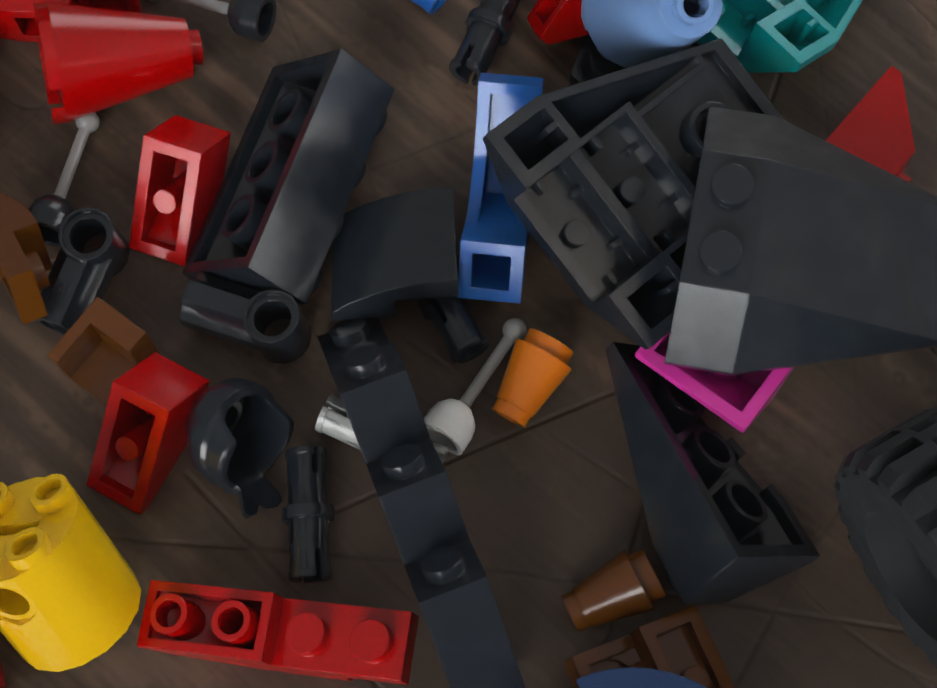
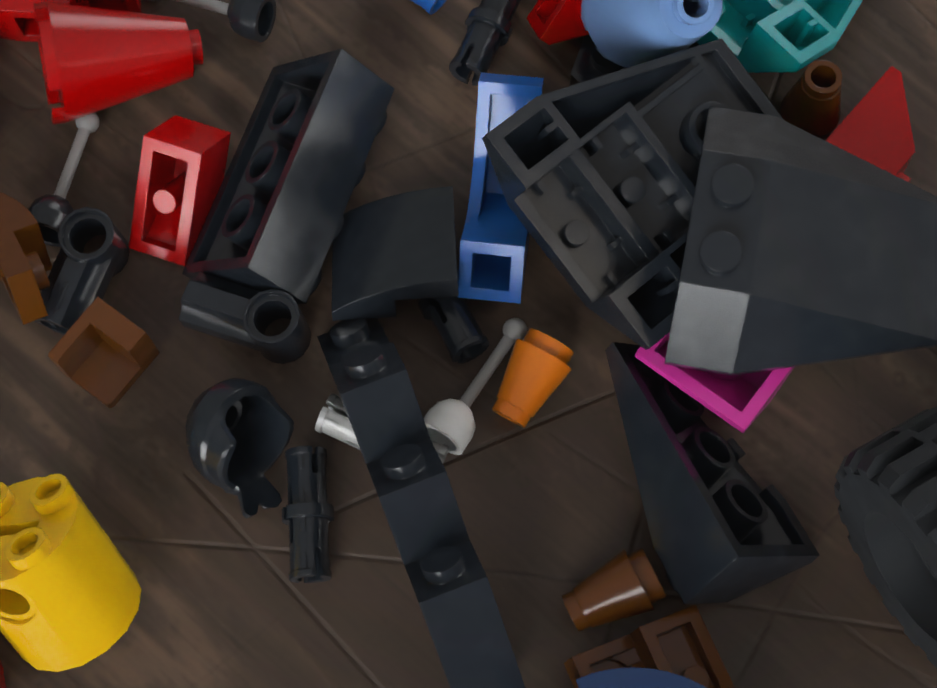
red slope [86,352,210,515] -> none
red slope [136,580,419,685] -> none
none -> reddish brown cone [780,60,843,137]

